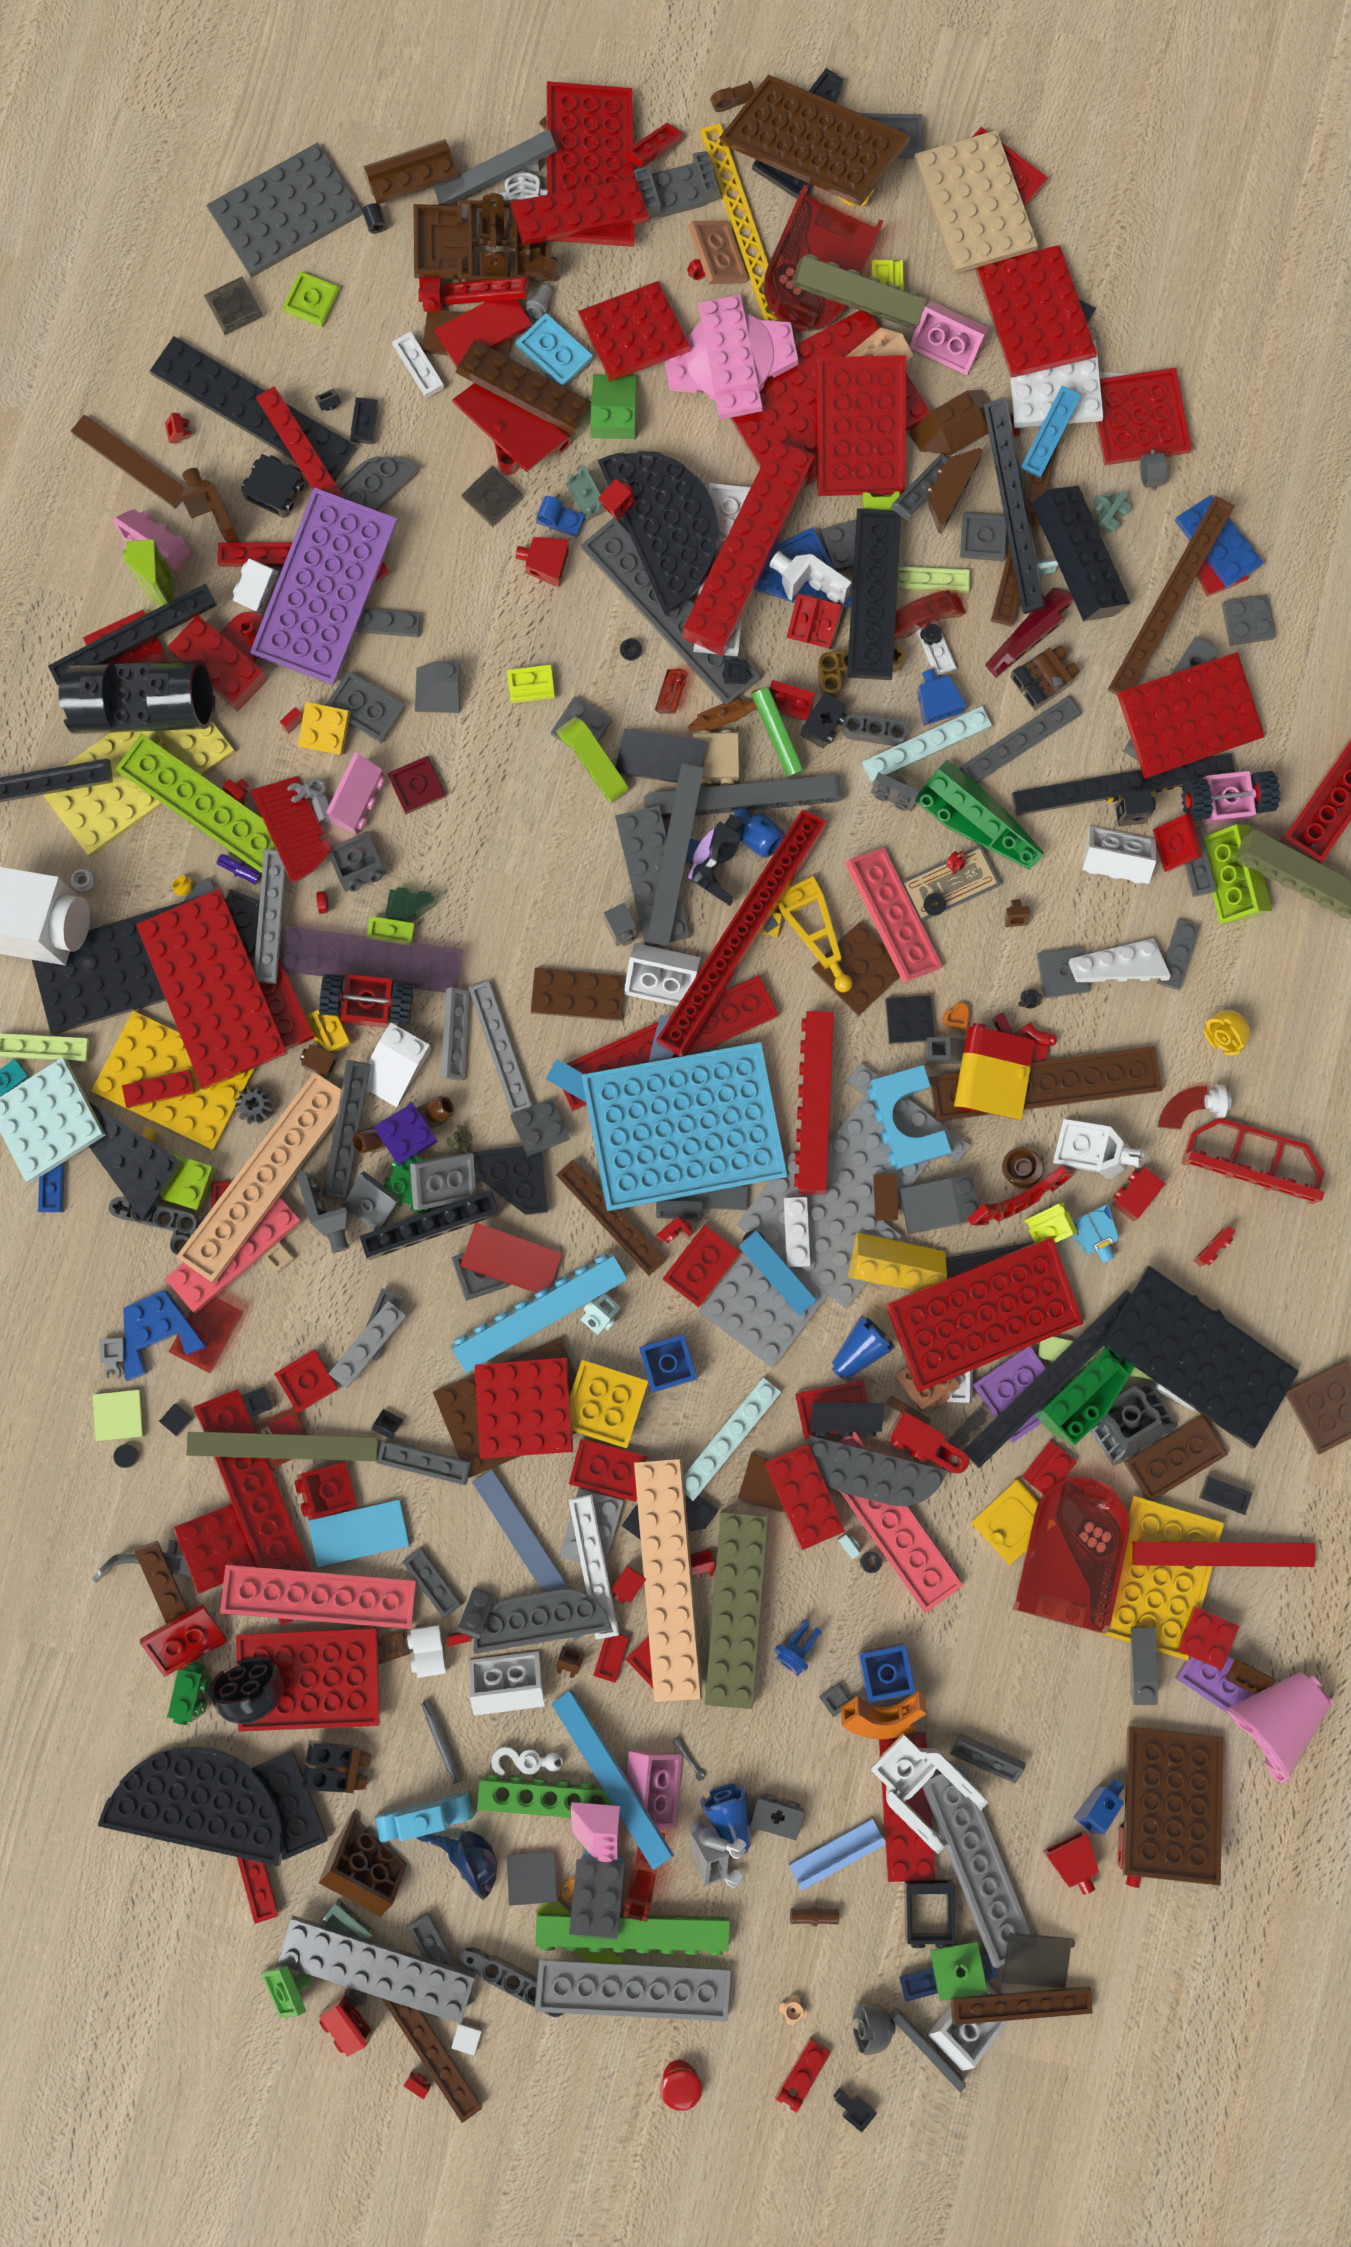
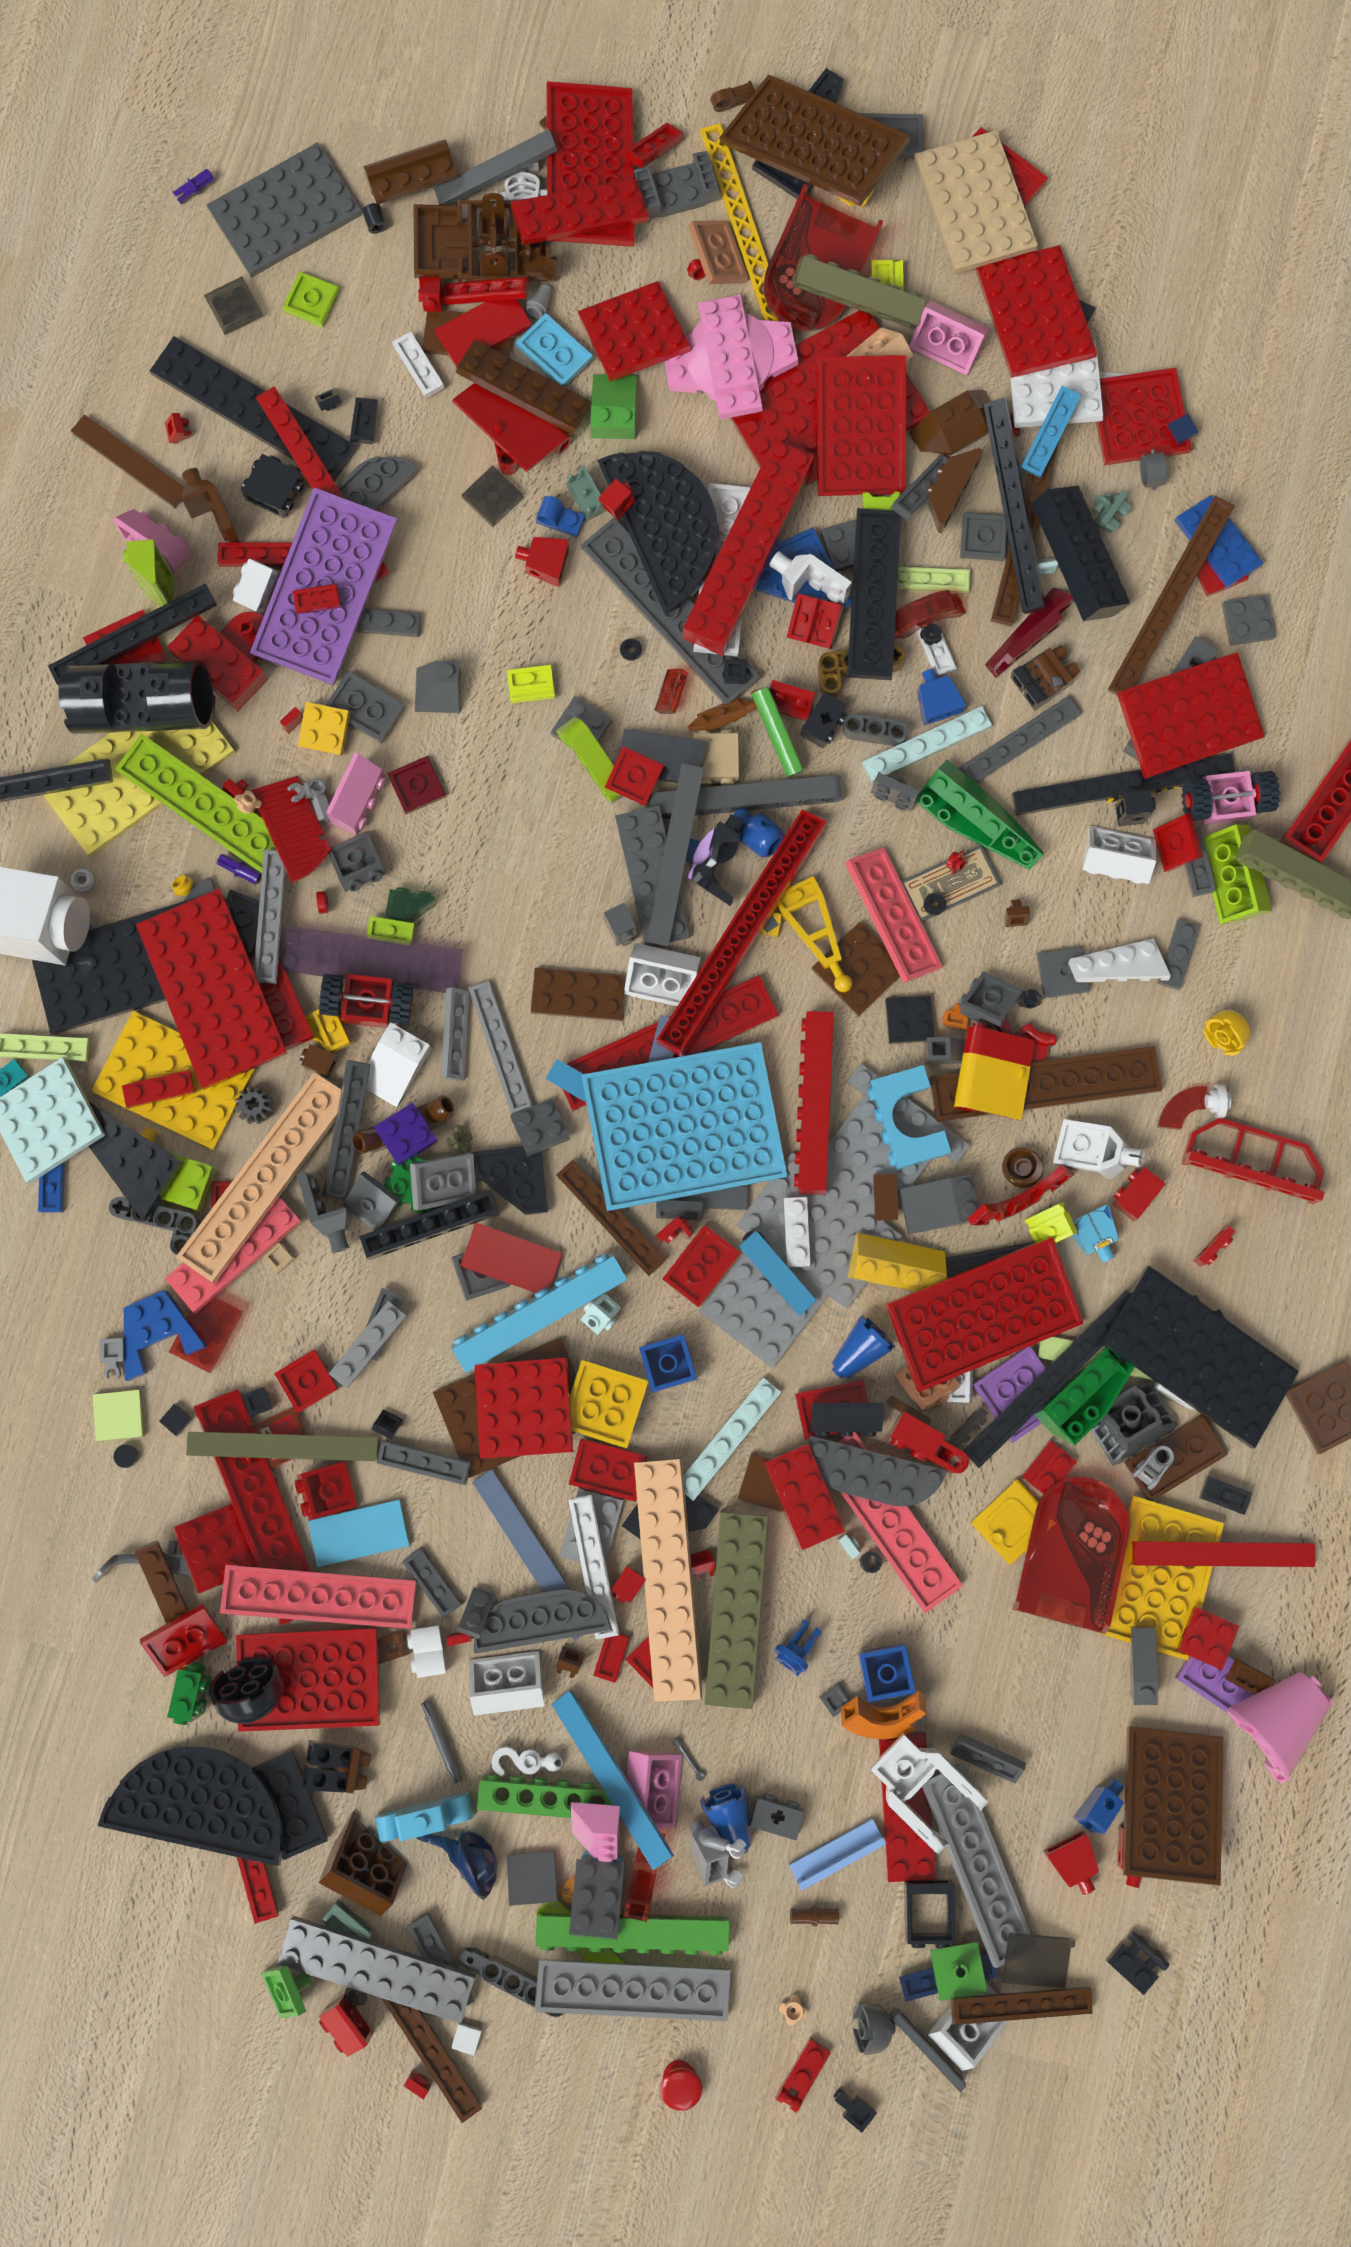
none -> dark purple axle [172,169,214,204]
none -> light nougat plate [234,790,261,814]
none -> red plate [292,584,341,615]
none -> red tile [604,746,664,806]
none -> dark grey plate [959,971,1023,1027]
none -> black plate [1106,1930,1170,1995]
none -> light grey piece [1131,1445,1174,1490]
none -> dark blue tile [1167,414,1199,445]

